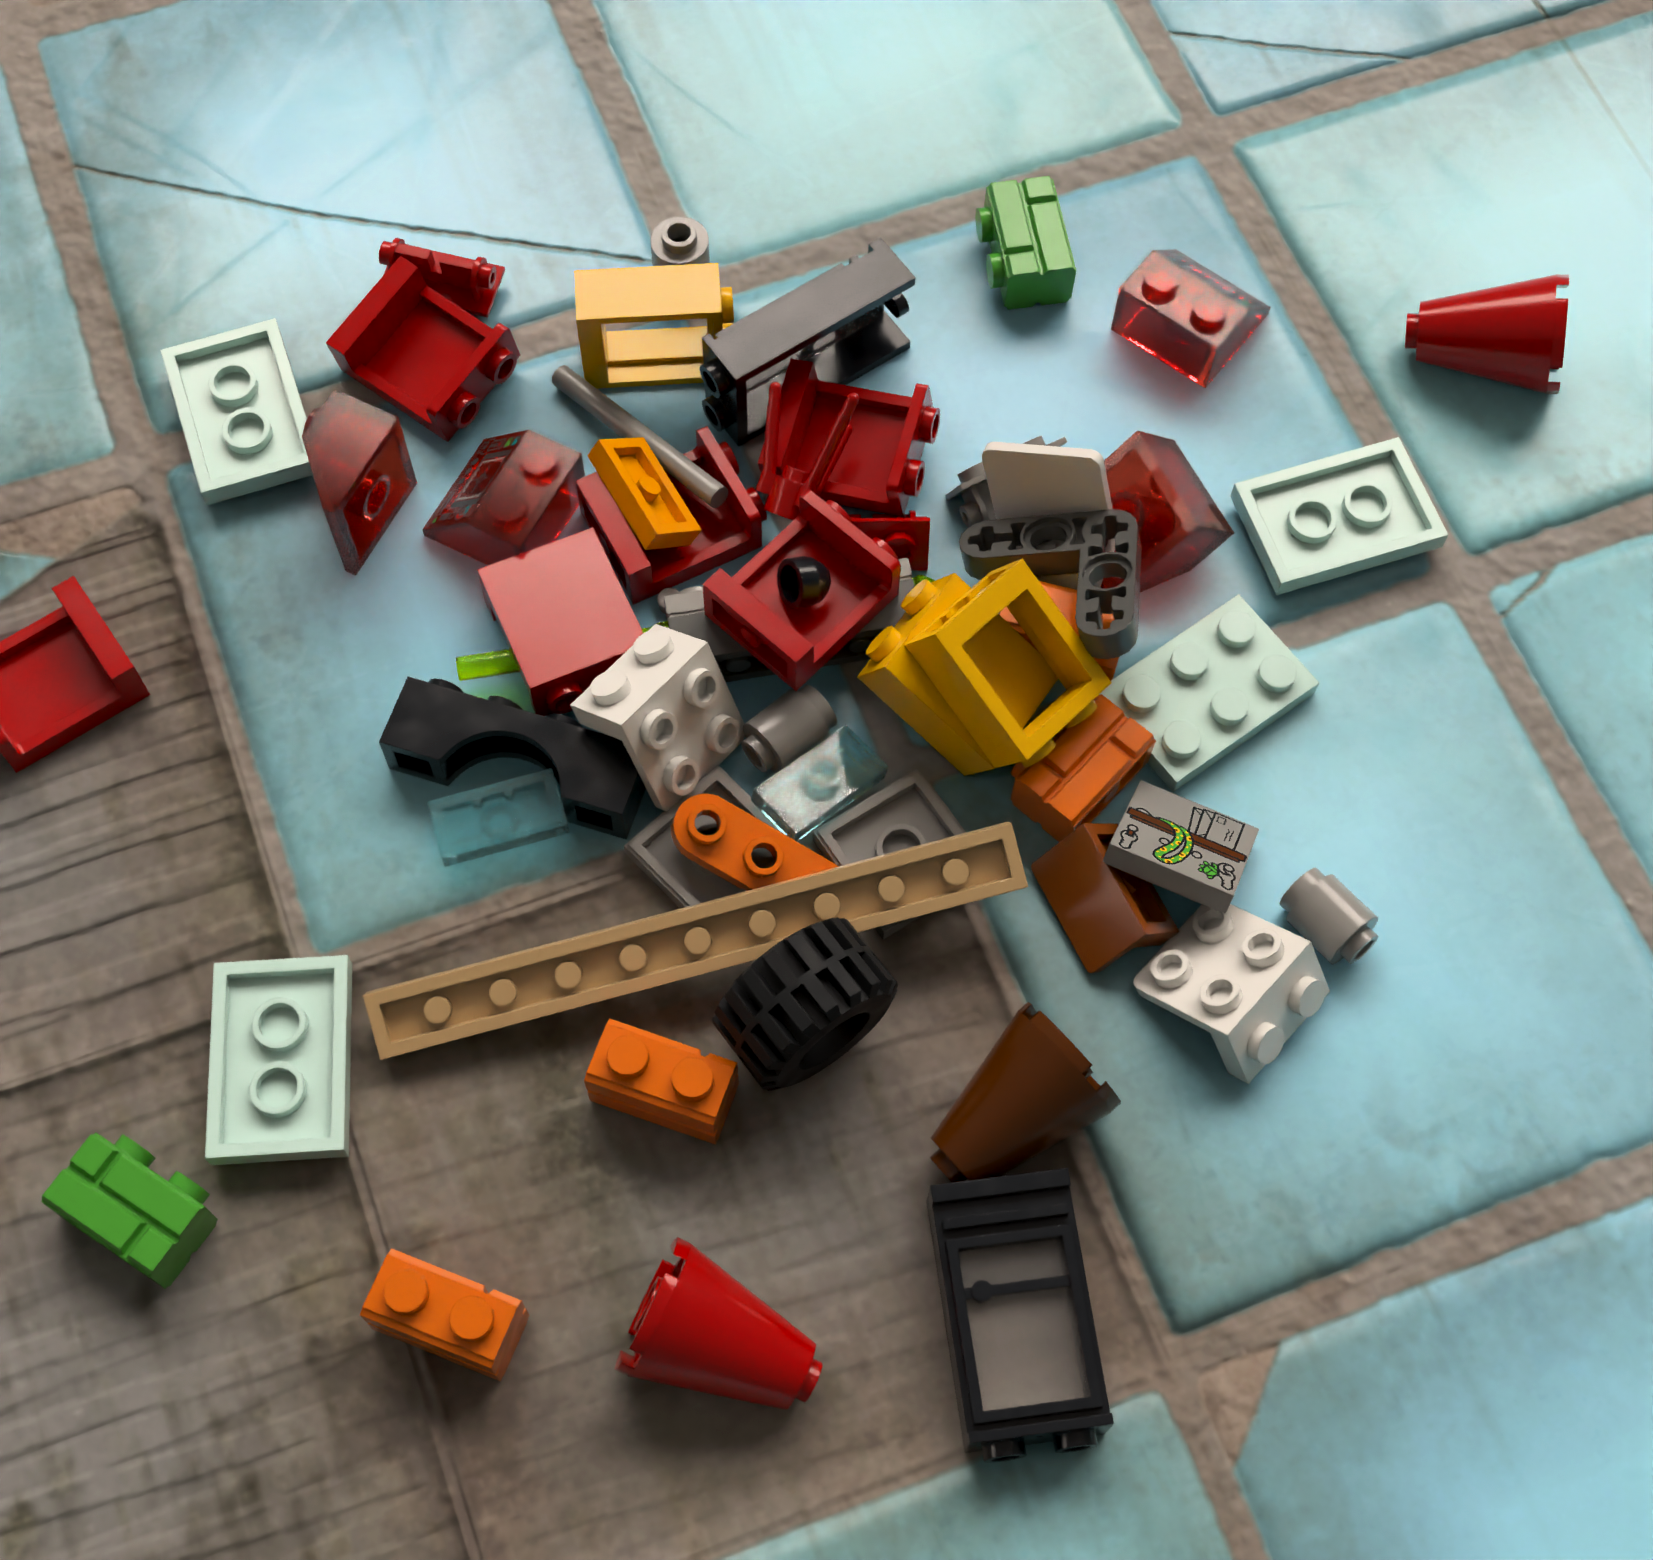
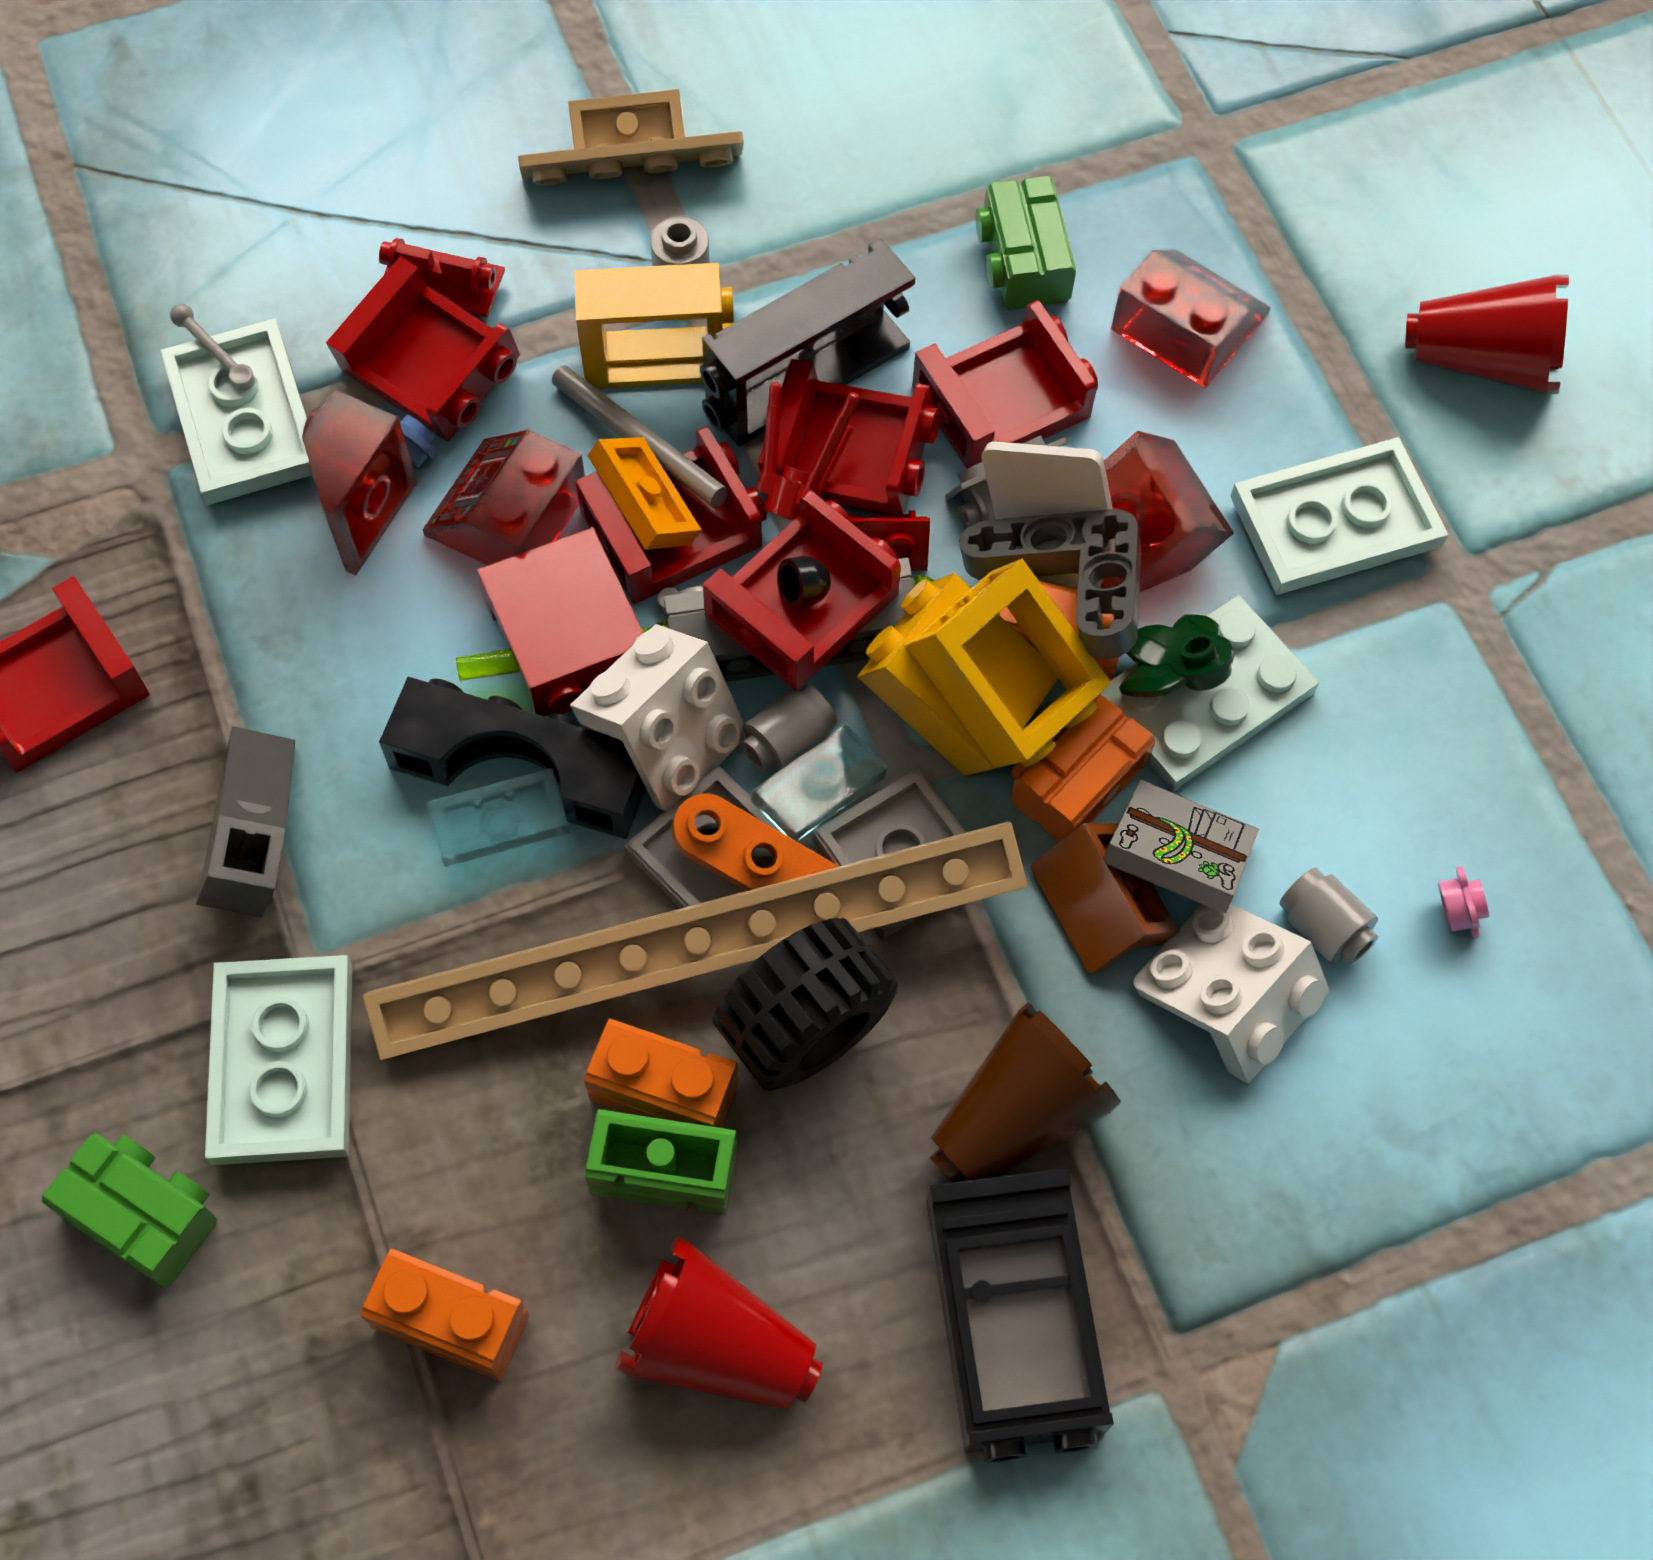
none -> light grey hinge [170,304,255,390]
none -> dark grey slope [196,726,296,917]
none -> medium blue plate [380,415,438,469]
none -> tan bracket [518,89,744,186]
none -> bright green brick [585,1109,738,1216]
none -> panel [912,300,1098,469]
none -> dark green plate [1119,614,1234,697]
none -> bright pink plate [1438,866,1489,938]

